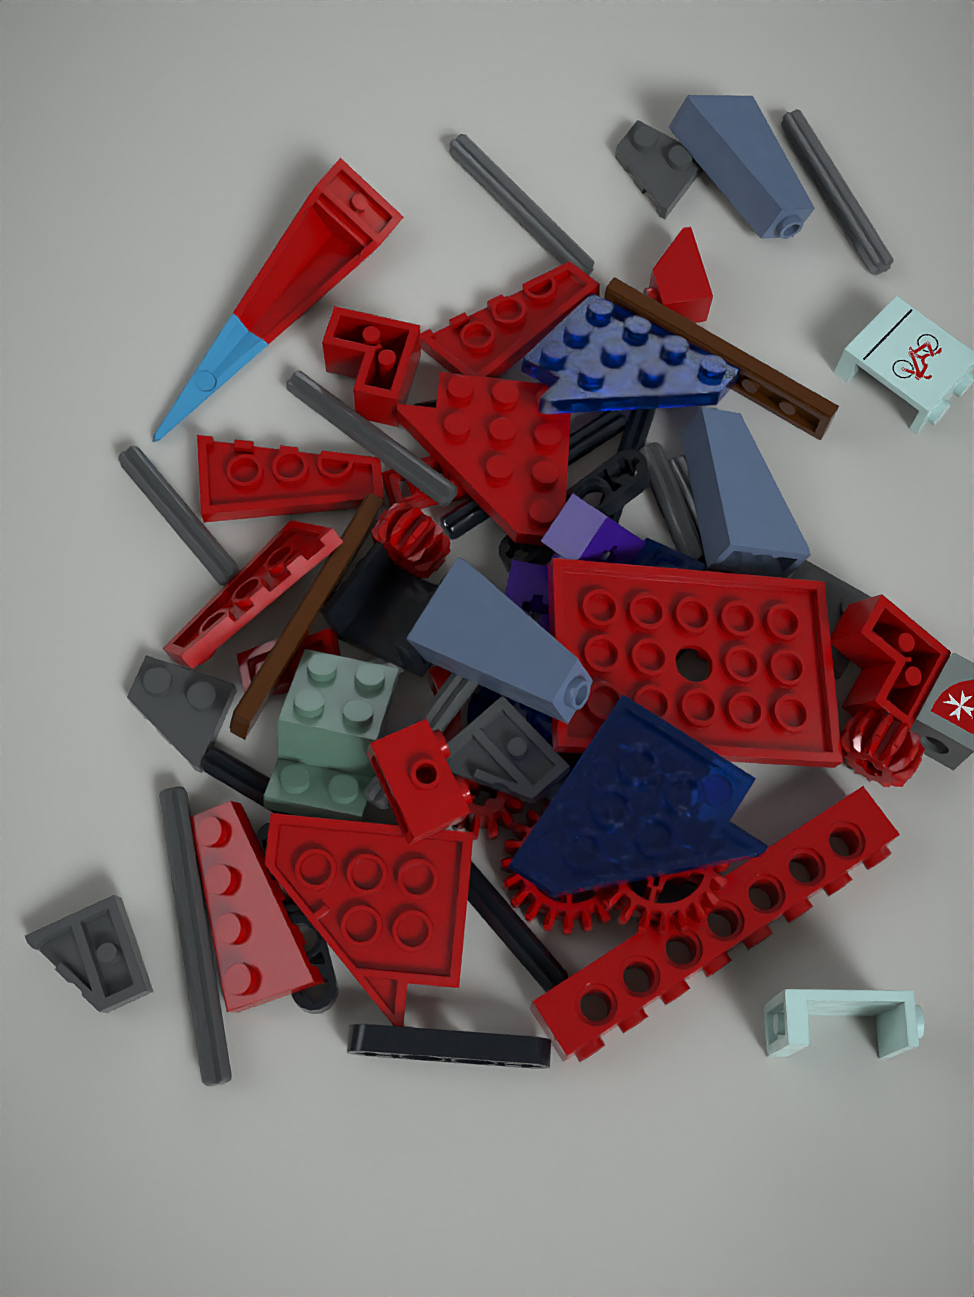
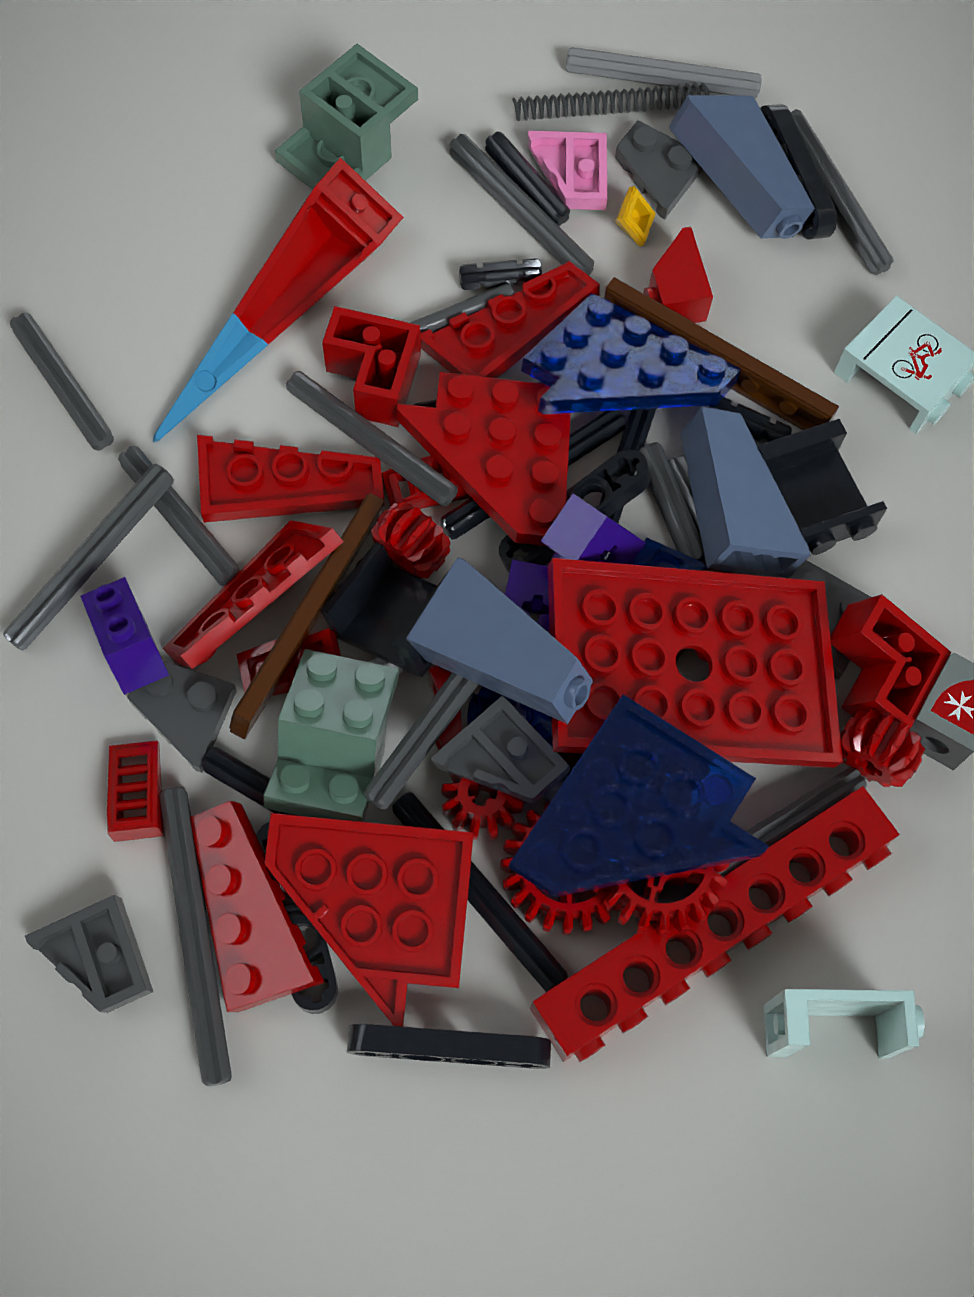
red brick [366,718,472,846] -> none
none -> dark grey axle [3,464,174,651]
none -> dark grey axle [10,313,114,451]
none -> dark purple brick [80,577,169,695]
none -> red slope [107,740,164,842]
none -> sand green bracket [275,43,418,189]
none -> dark grey bar [410,283,514,333]
none -> black axle [459,258,542,290]
none -> black axle [485,131,570,226]
none -> dark grey piece [512,83,709,122]
none -> bright pink wing [527,131,608,210]
none -> light grey axle [566,47,762,98]
none -> yellow slope [615,186,656,247]
none -> black axle [709,395,792,443]
none -> dark grey axle [714,767,867,876]
none -> black panel [758,419,887,555]
none -> black beam [760,104,837,240]

